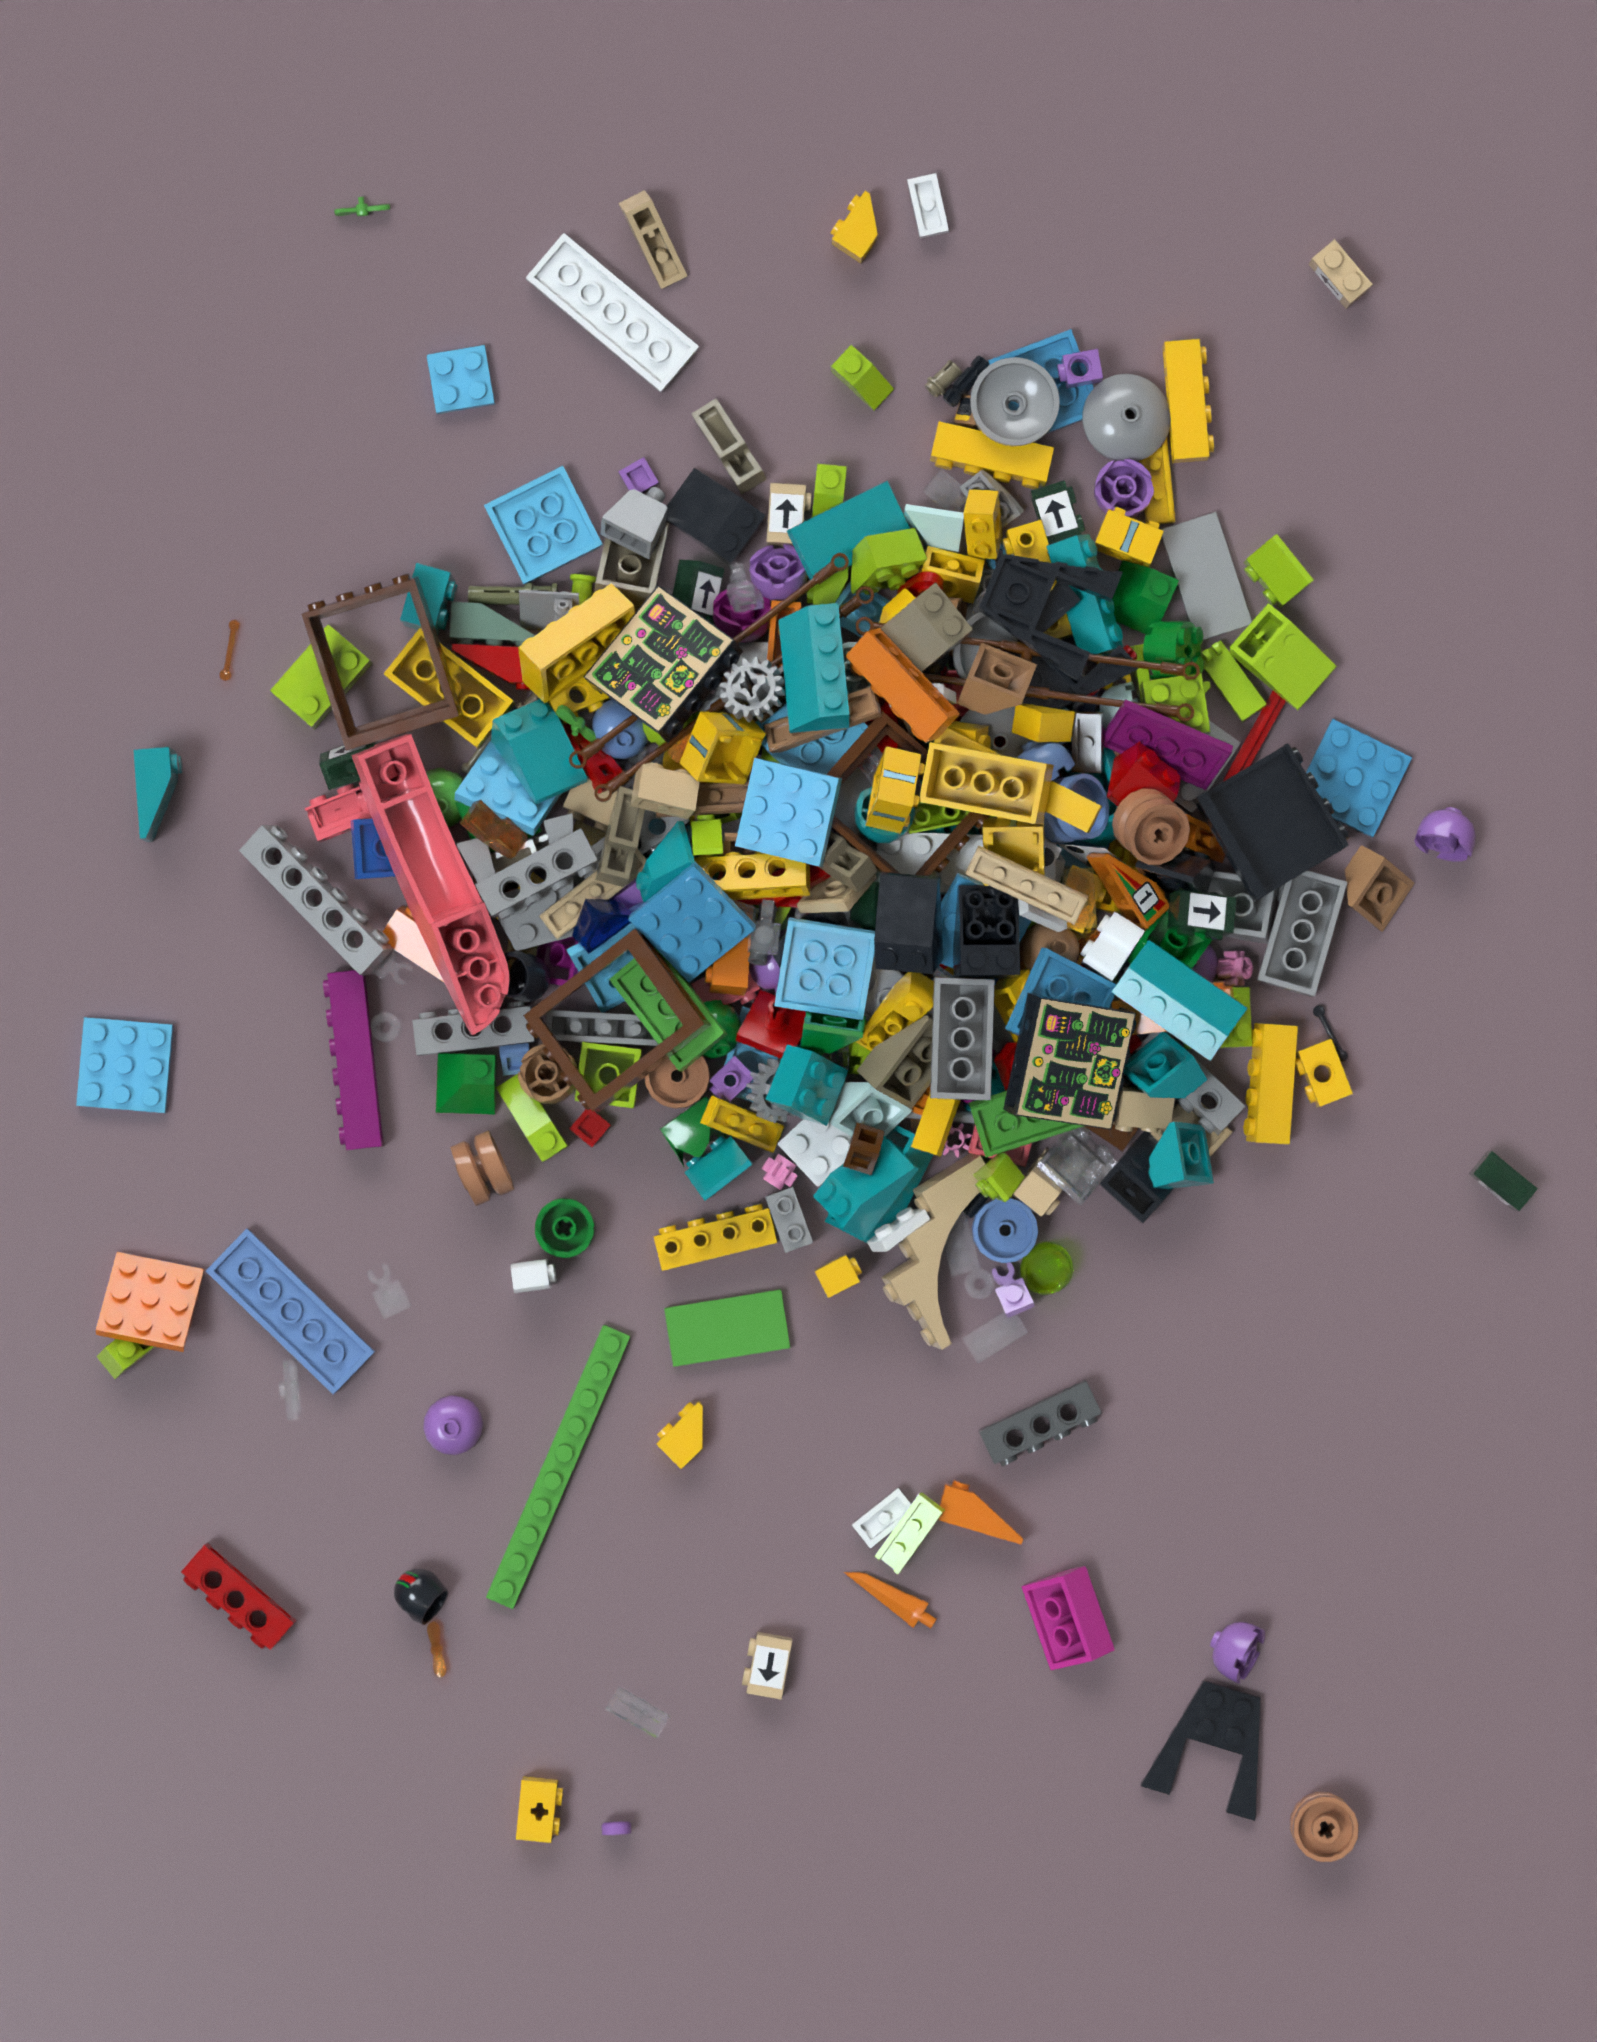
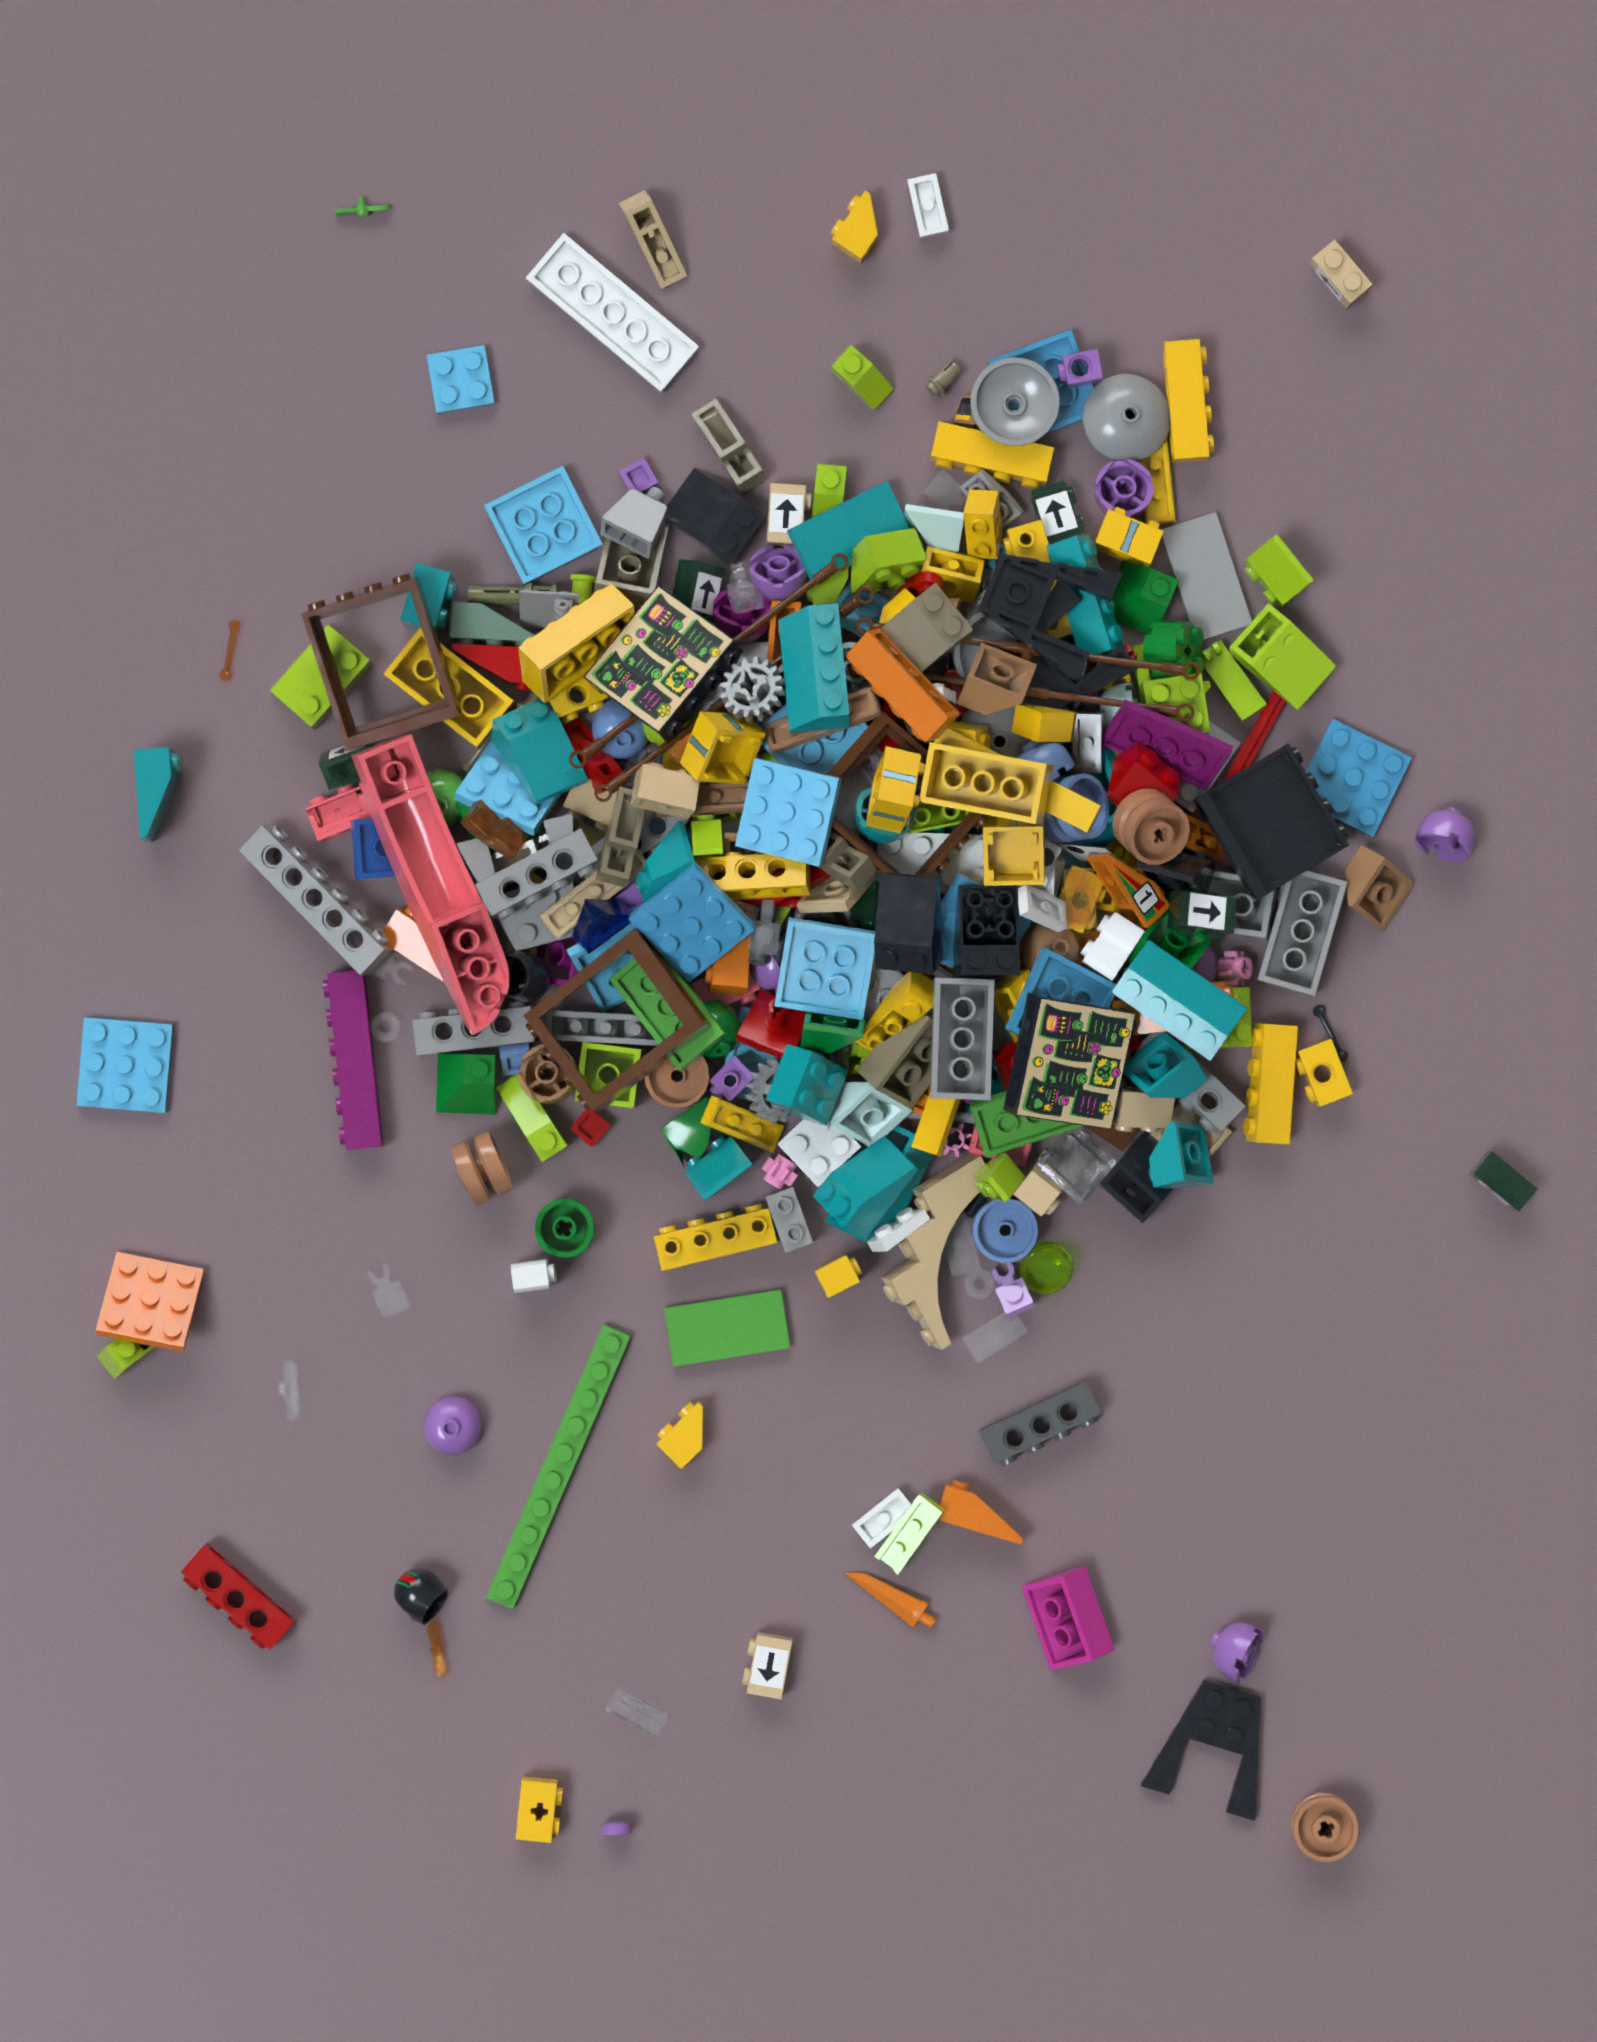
medium blue plate [206,1228,375,1395] -> none
bright green piece [556,705,596,742] -> none
reddish brown brick [843,1122,885,1175] -> none
black axle [943,355,989,407] -> none
tan tile [965,845,1088,925] -> none

